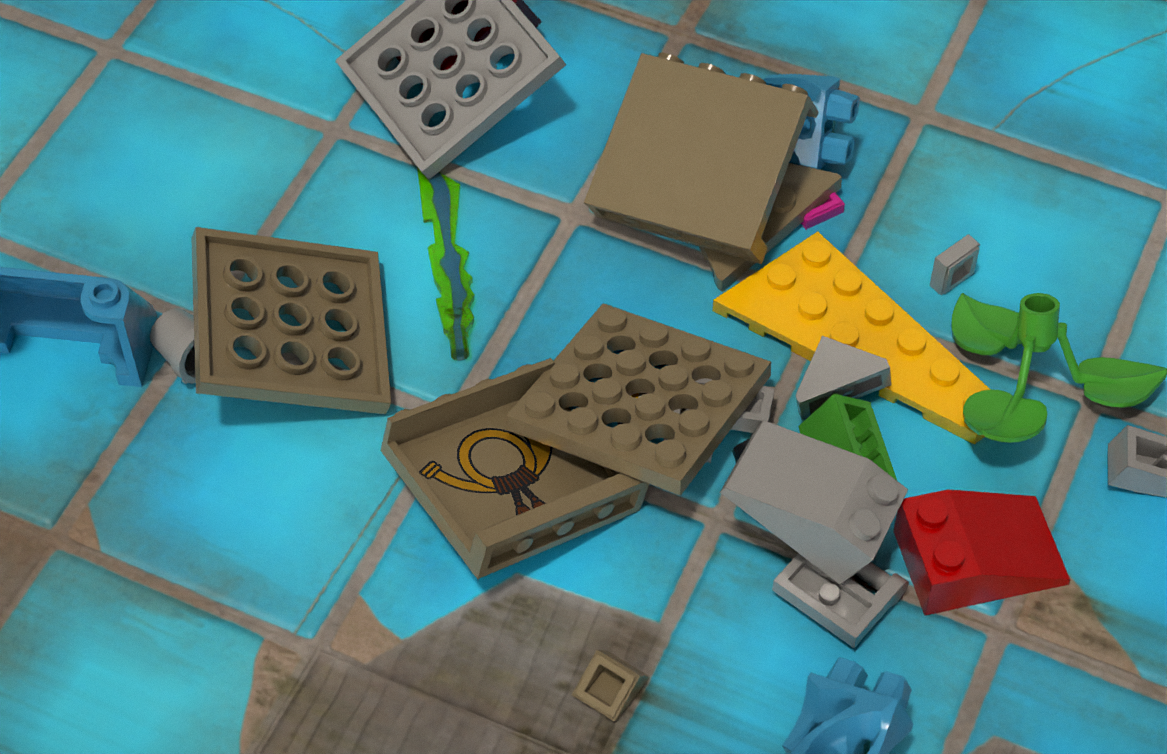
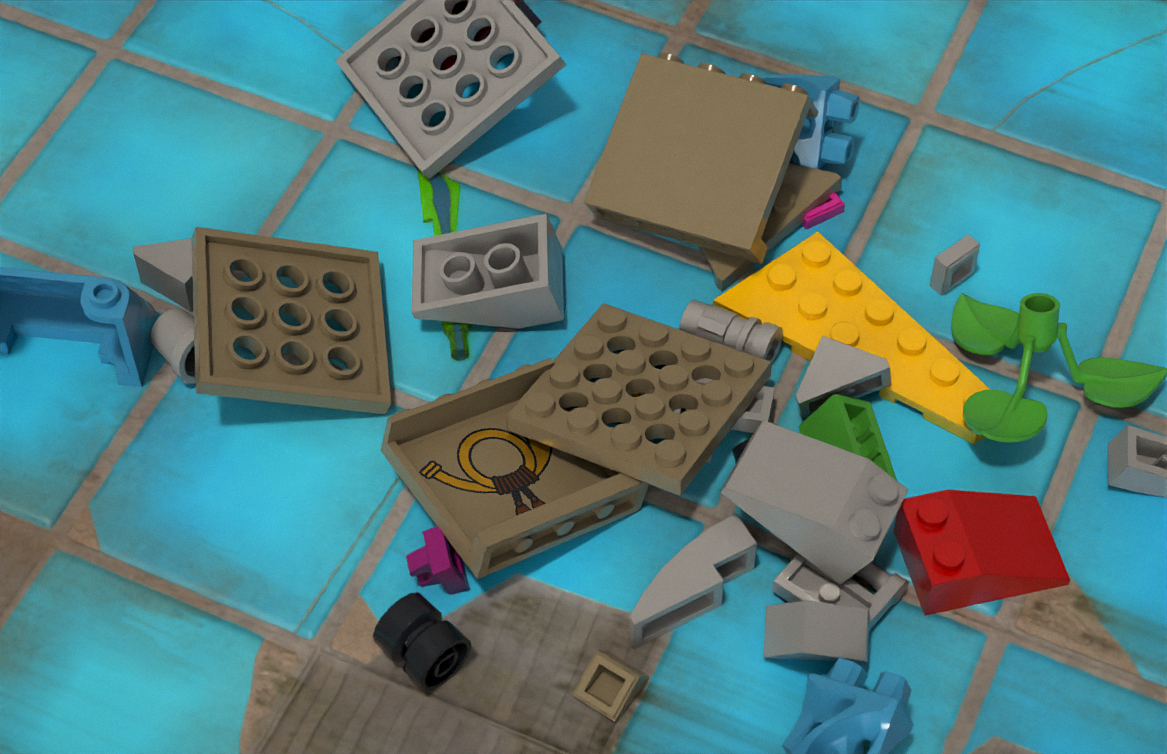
none -> light grey slope [133,238,193,312]
none -> black wheel [373,592,471,691]
none -> magenta tile [406,526,469,595]
none -> light grey slope [412,213,564,329]
none -> light grey slope [628,513,757,650]
none -> light grey axle [679,299,783,366]
none -> light grey slope [763,600,870,662]

